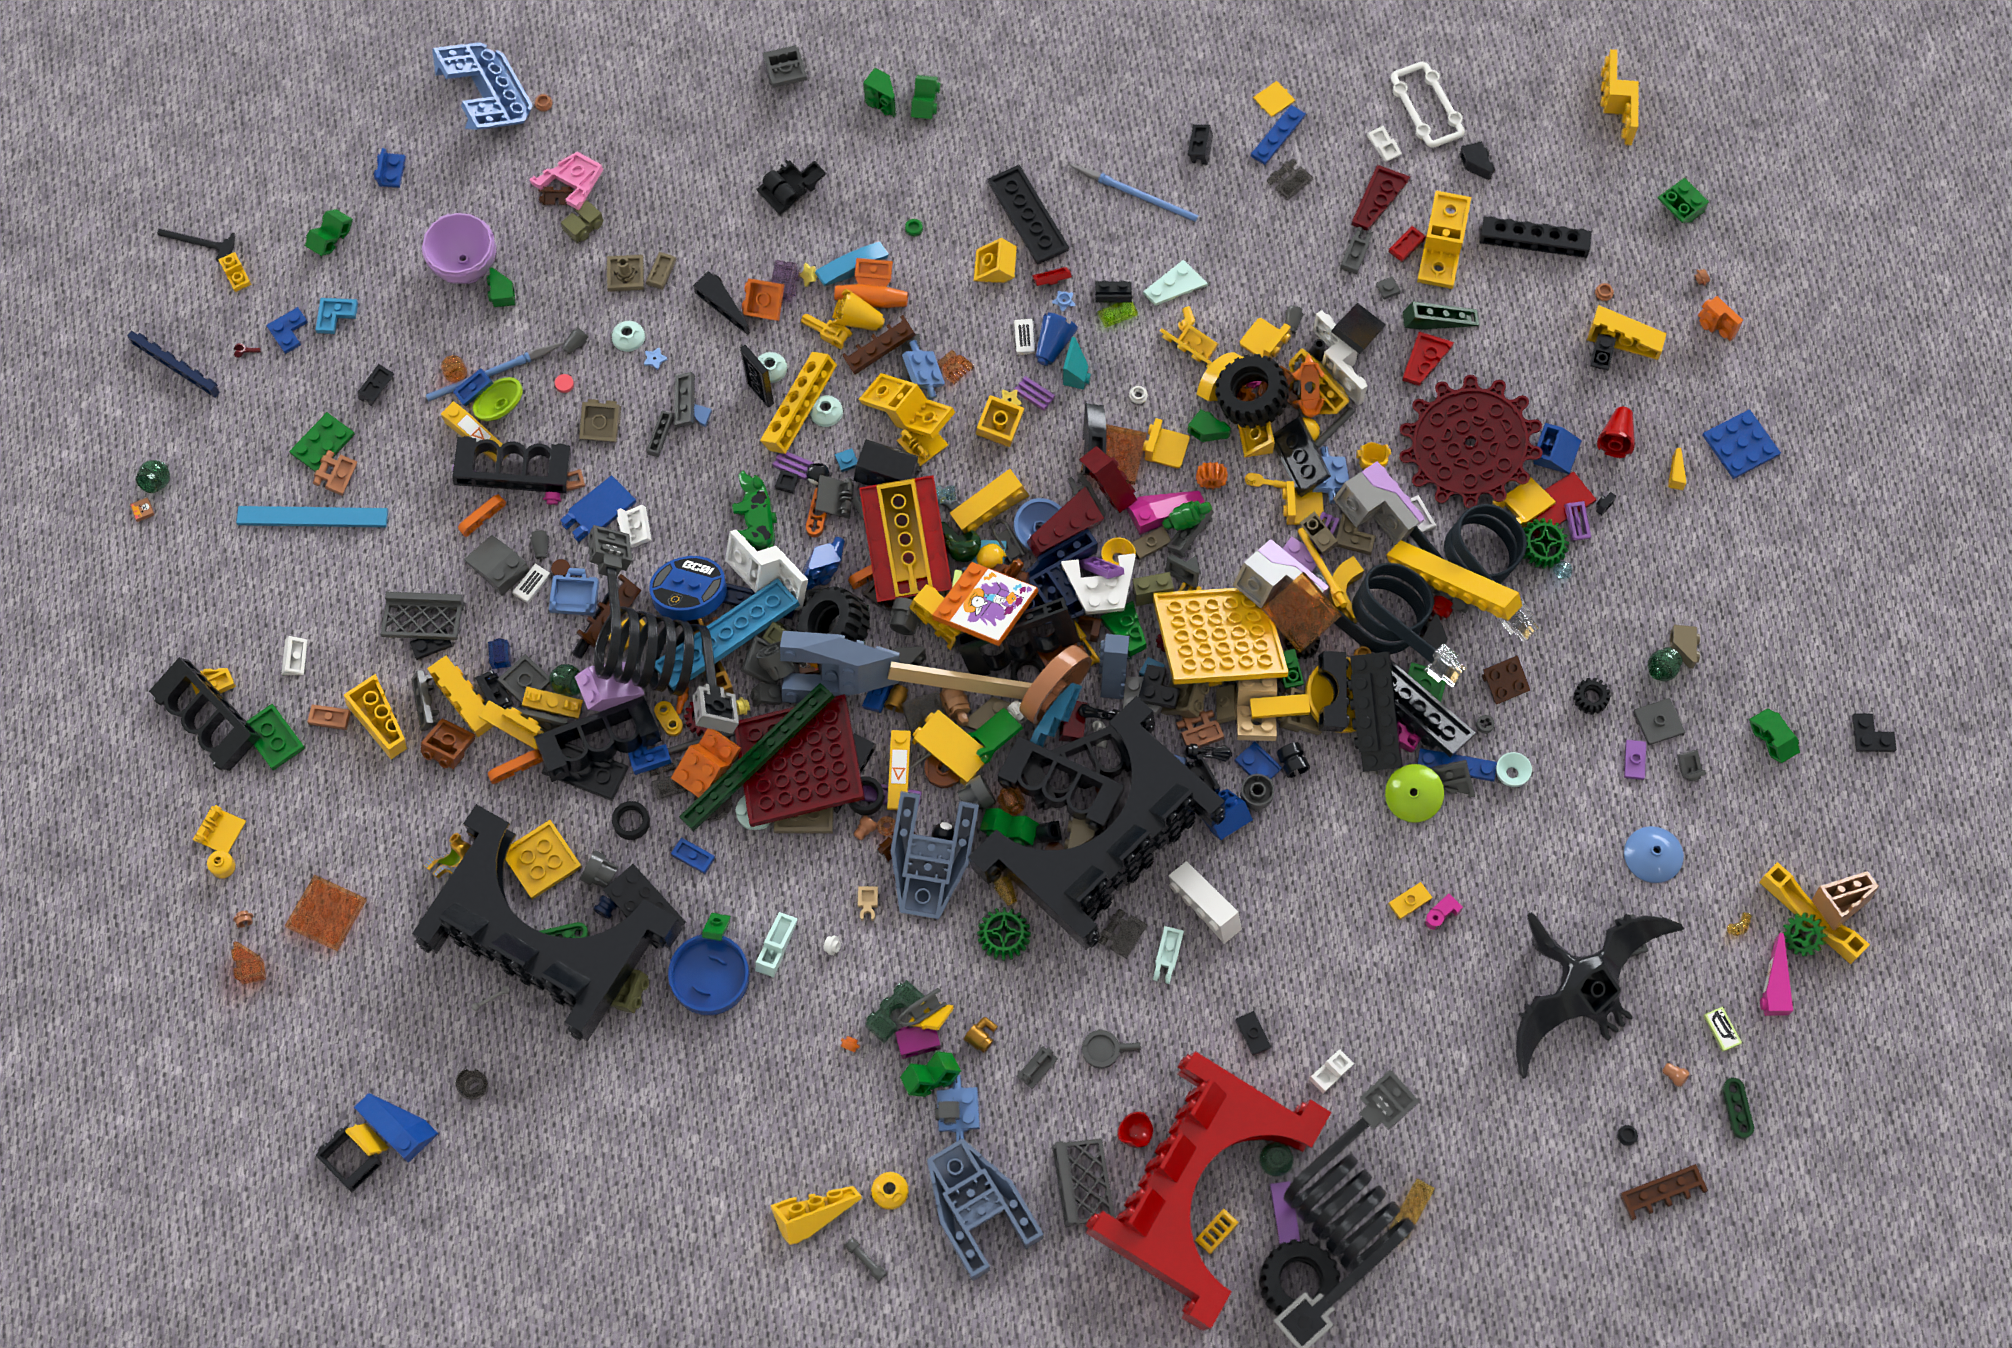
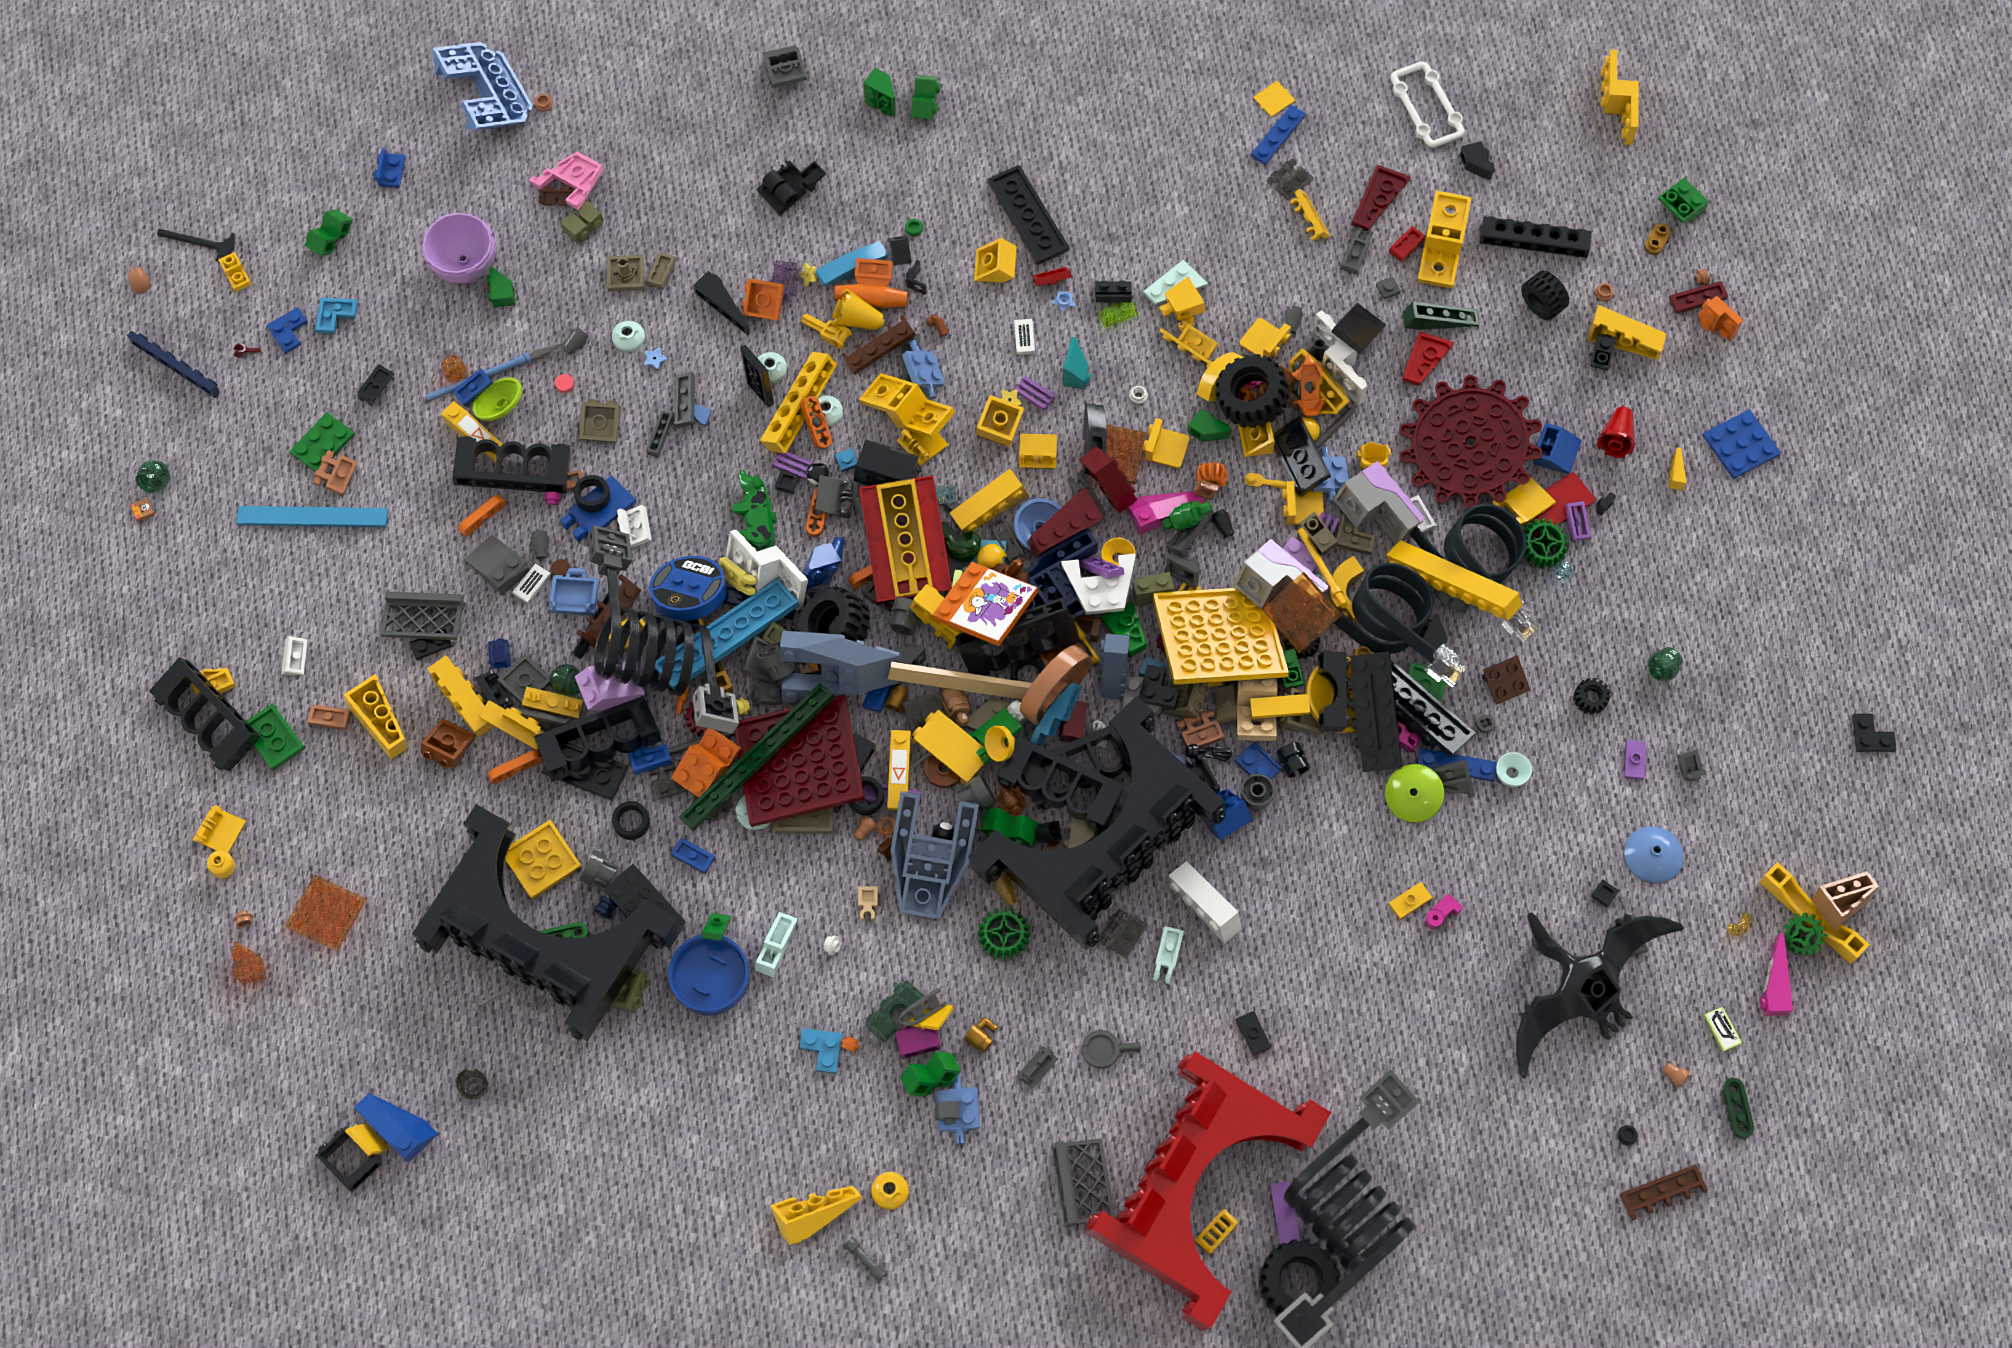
dark grey plate [411,670,440,731] -> none
pearl gold piece [424,833,471,879] -> none
yellow plate [654,701,683,736] -> none
sand blue wedge [927,1138,1044,1281] -> none
clear orange piece [937,350,974,385] -> none
blue cone [1036,312,1078,366] -> none
medium blue piece [1068,163,1198,222] -> none
black piece [1078,703,1120,720] -> none
red helmet [1118,1112,1153,1148] -> none
dark tan plate [1131,526,1171,560] -> none
black hinge [1187,124,1213,165] -> none
clear green piece [1259,1142,1294,1177] -> none
white slope [1309,1049,1354,1094] -> none
white slope [1367,126,1402,162] -> none
clear yellow plate [1389,1178,1435,1239] -> none
red plate [1431,596,1453,620] -> none
dark grey plate [1633,698,1685,746] -> none
dark tan slope [1670,625,1700,668] -> none
green brick [1749,708,1800,763] -> none
none -> nougat piece [128,267,150,294]
none -> black tyre [574,475,610,512]
none -> light yellow hinge [719,557,756,595]
none -> dark azure plate [799,1028,843,1074]
none -> orange beam [800,396,832,449]
none -> black bracket [889,235,912,265]
none -> black bracket [906,260,927,295]
none -> dark orange arm [926,314,948,337]
none -> yellow piece [985,726,1015,762]
none -> yellow hinge [1019,434,1057,469]
none -> yellow torso [1159,276,1206,321]
none -> nougat tile [1193,479,1218,500]
none -> black cone [1211,509,1235,538]
none -> yellow plate [1290,189,1330,241]
none -> black tyre [1521,270,1570,320]
none -> black plate [1591,879,1619,908]
none -> pearl gold plate [1644,223,1671,255]
none -> dark red plate [1669,281,1728,314]

